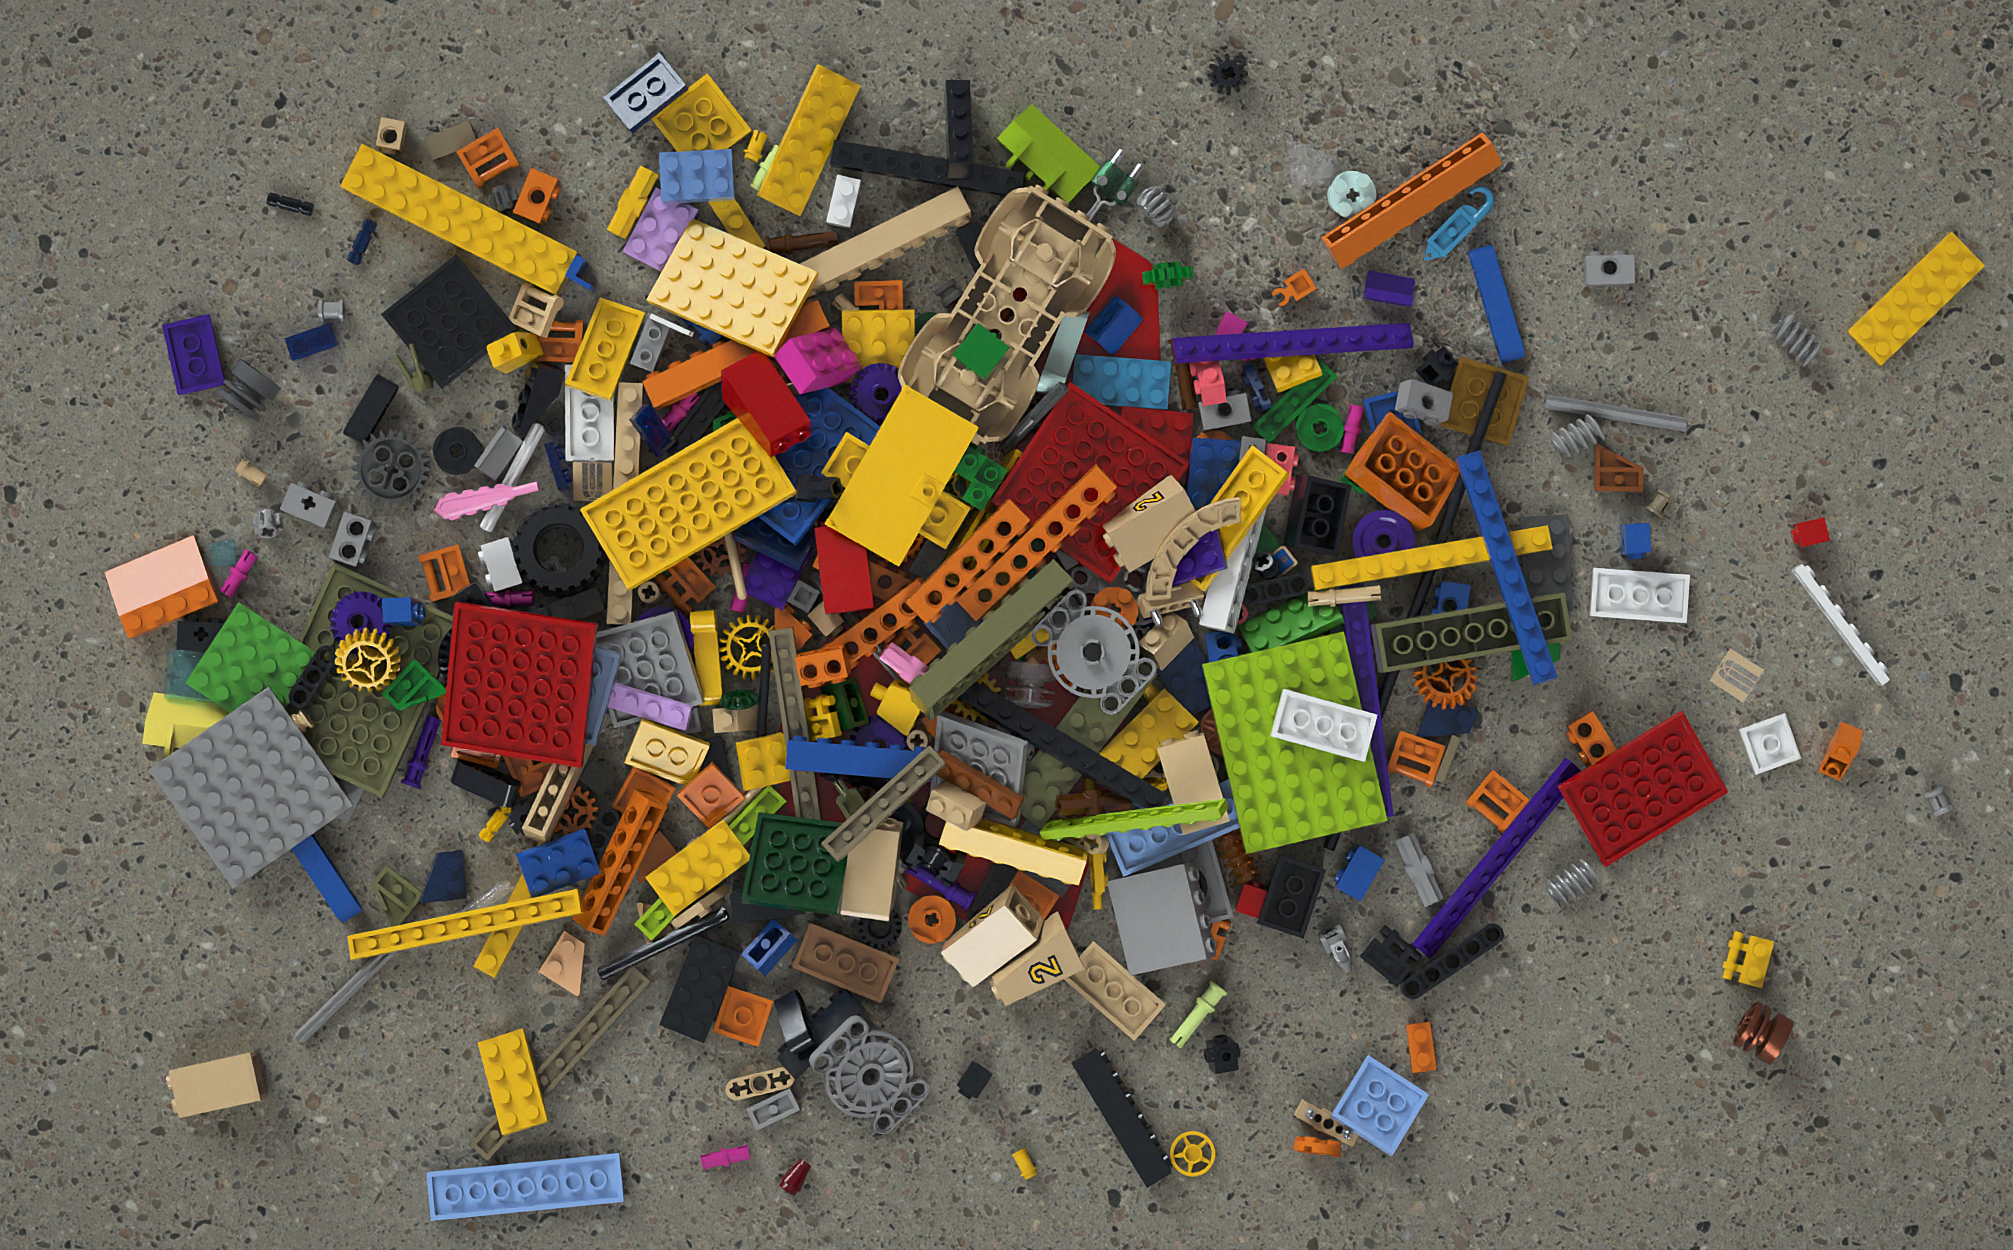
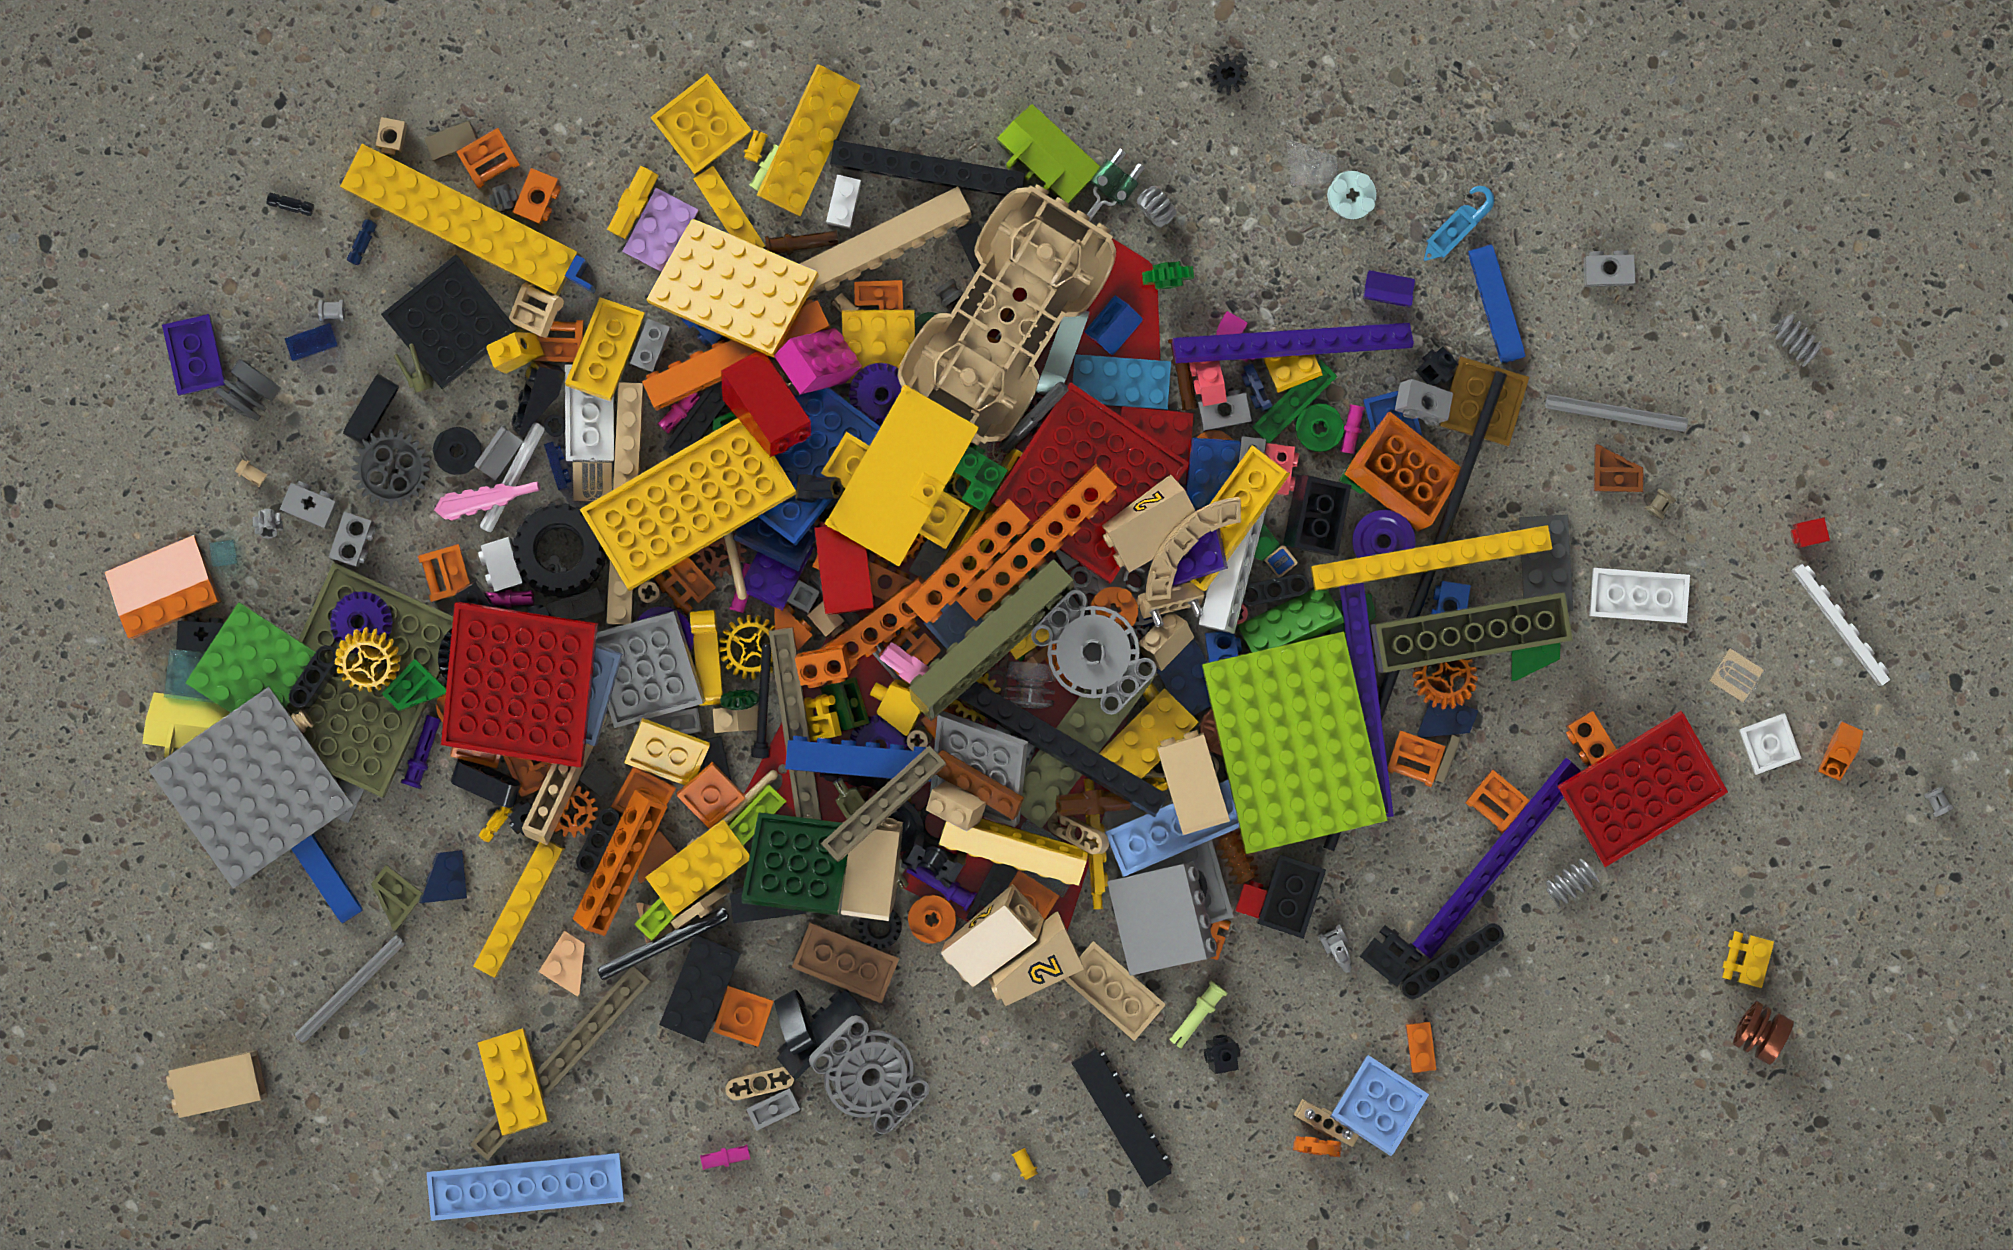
dark pink pin [220,549,258,598] -> none
yellow plate [347,889,584,960] -> none
blue brick [382,597,426,626] -> none
clear axle [458,878,514,913] -> none
blue plate [516,829,600,898] -> none
plate [603,53,689,134] -> none
lavender plate [608,682,693,731] -> none
clear blue plate [629,404,676,457] -> none
white piece [649,313,694,337] -> none
medium blue brick [659,149,735,204] -> none
yellow plate [736,732,791,791] -> none
blue brick [741,918,797,977] -> none
dark red cone [779,1159,811,1196] -> none
black brick [944,80,974,178] -> none
green piece [952,323,1010,380] -> none
black brick [957,1060,993,1099] -> none
lime plate [1040,798,1228,841] -> none
yellow wheel [1170,1131,1215,1177] -> none
black bush [1252,551,1279,580] -> none
white plate [1270,689,1377,762] -> none
orange plate [1271,269,1317,307] -> none
tan pin [1307,585,1381,607] -> none
orange brick [1321,133,1503,269] -> none
blue brick [1333,845,1385,901] -> none
light grey piece [1394,832,1444,907] -> none
blue plate [1456,450,1558,686] -> none
light grey piece [1550,414,1605,461] -> none
blue brick [1619,523,1651,559] -> none
yellow plate [1847,231,1985,366] -> none

